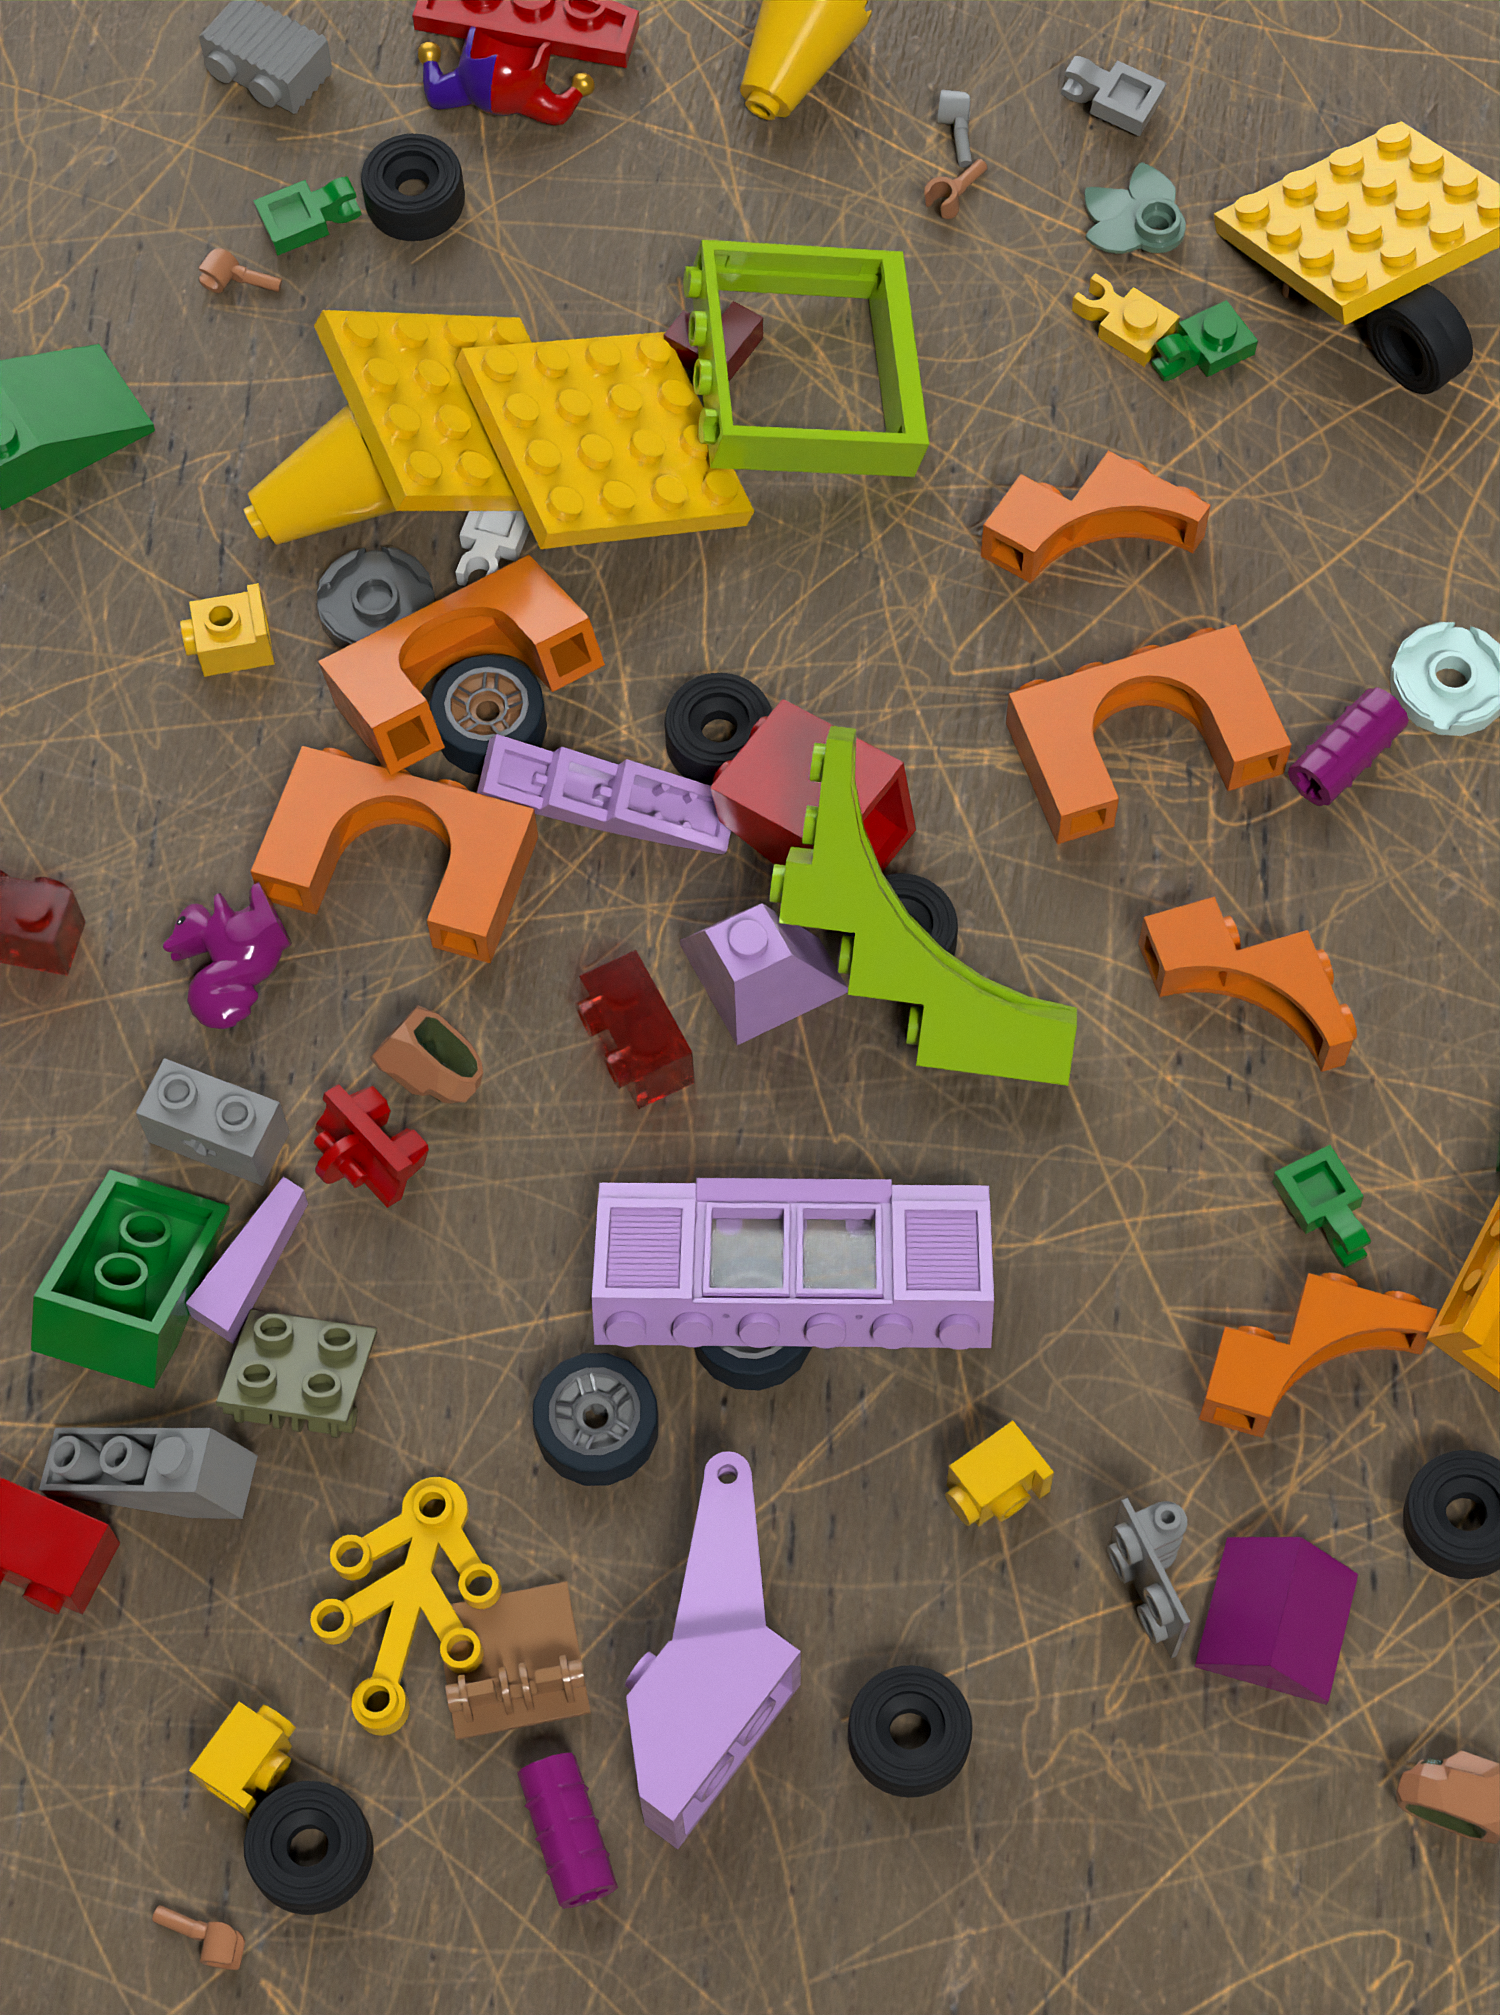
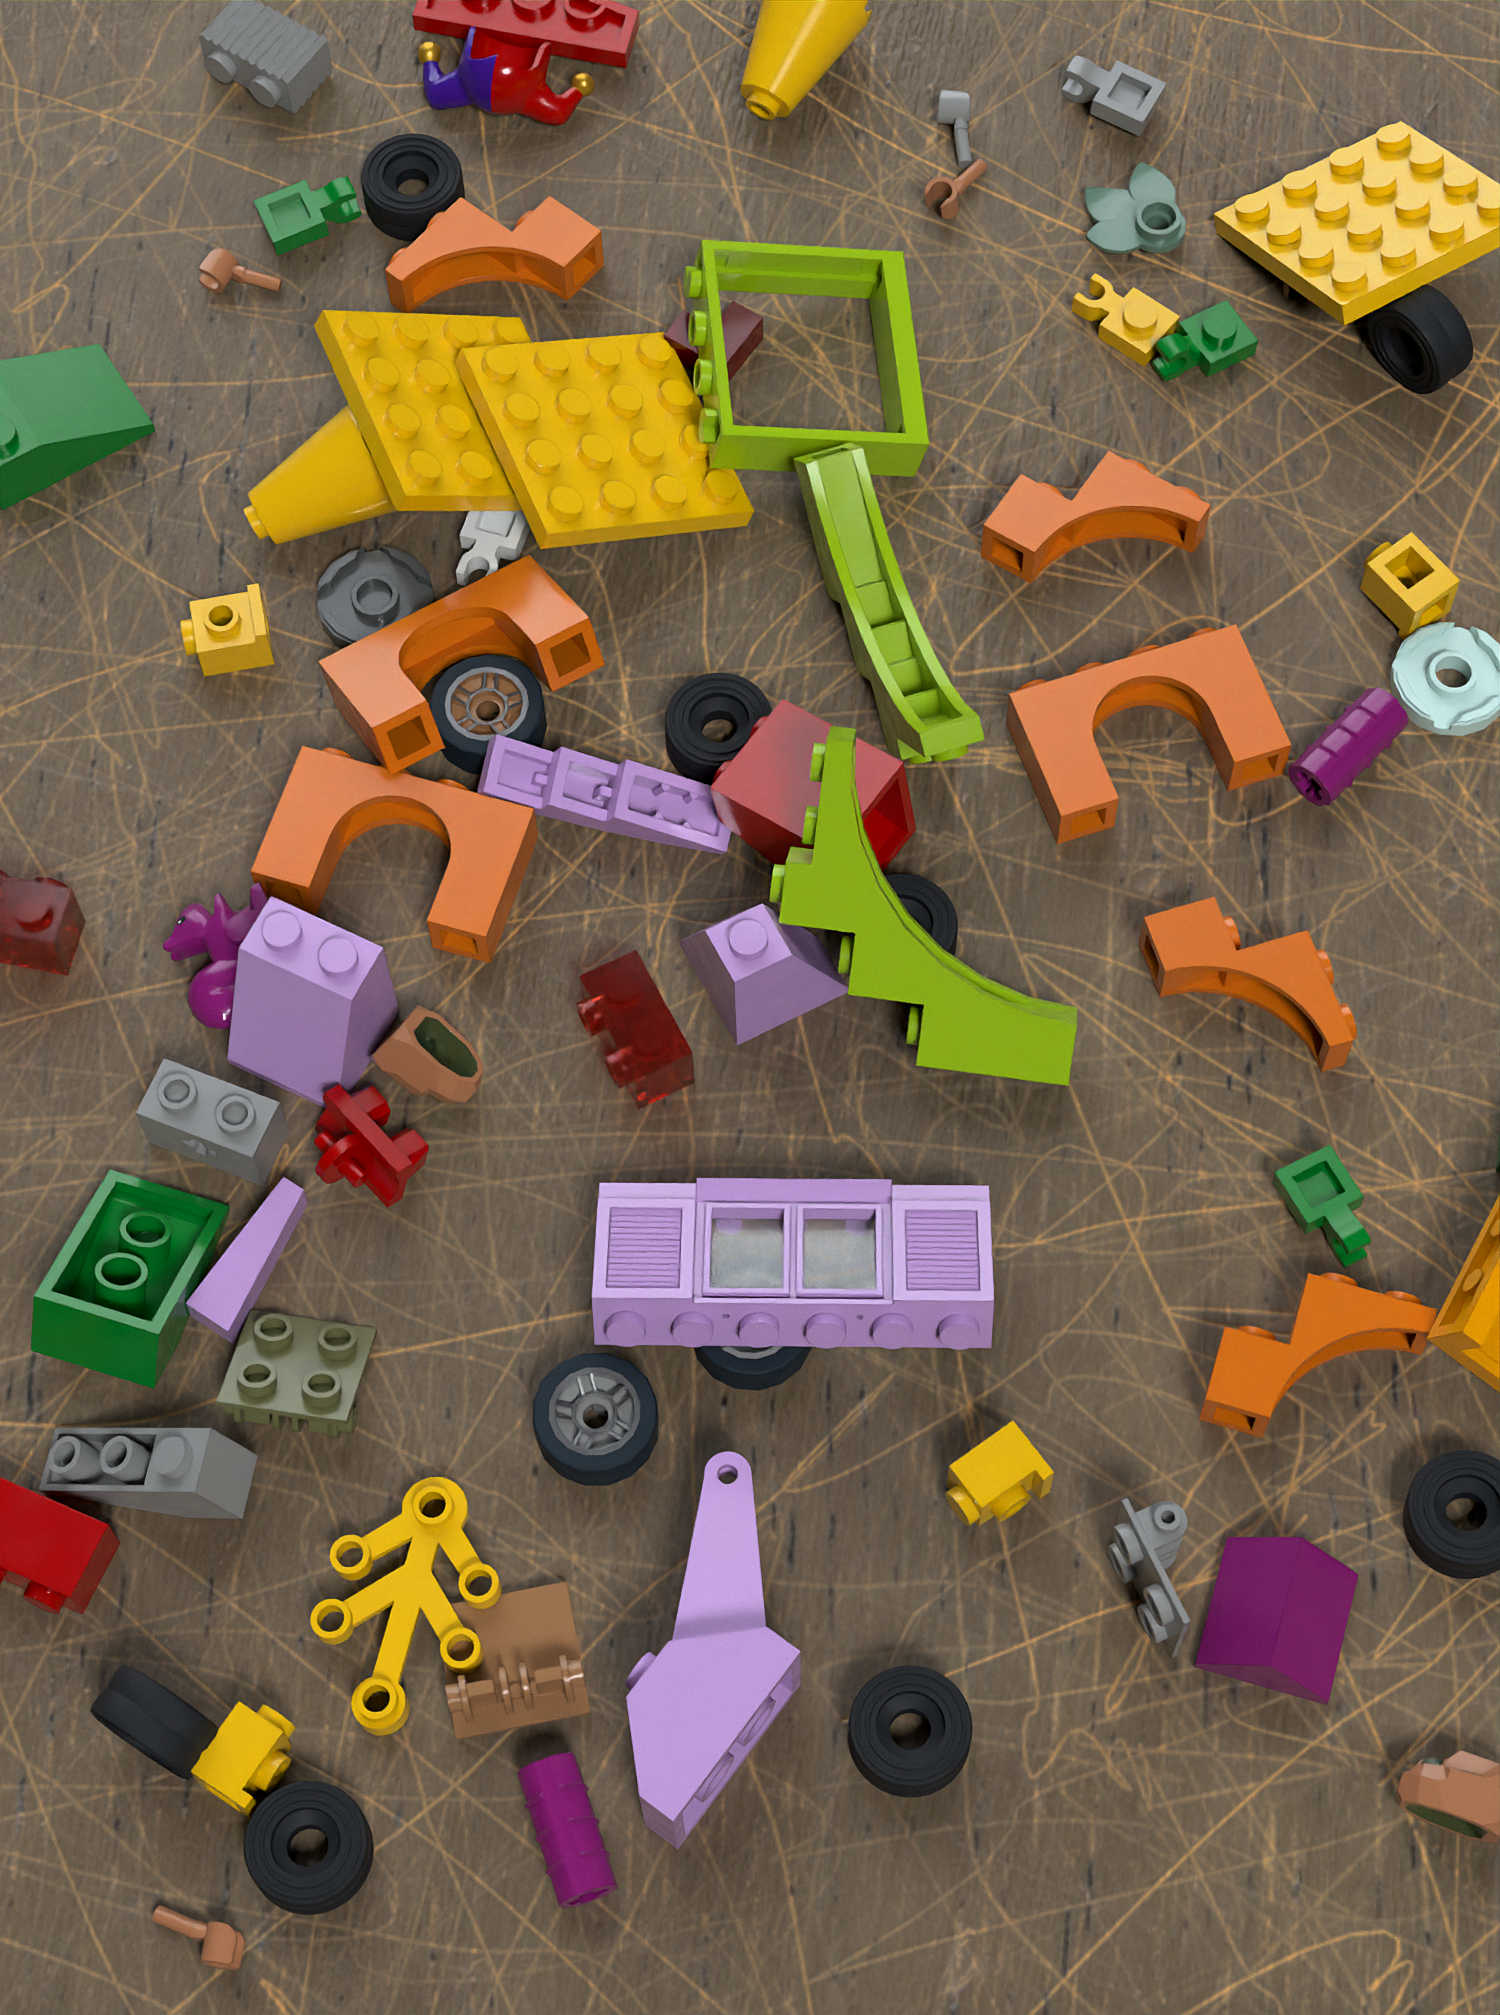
none -> black tyre [90,1664,219,1780]
none -> lavender slope [227,896,399,1109]
none -> orange arch [385,196,604,313]
none -> lime arch [793,443,985,764]
none -> yellow brick [1360,532,1460,641]

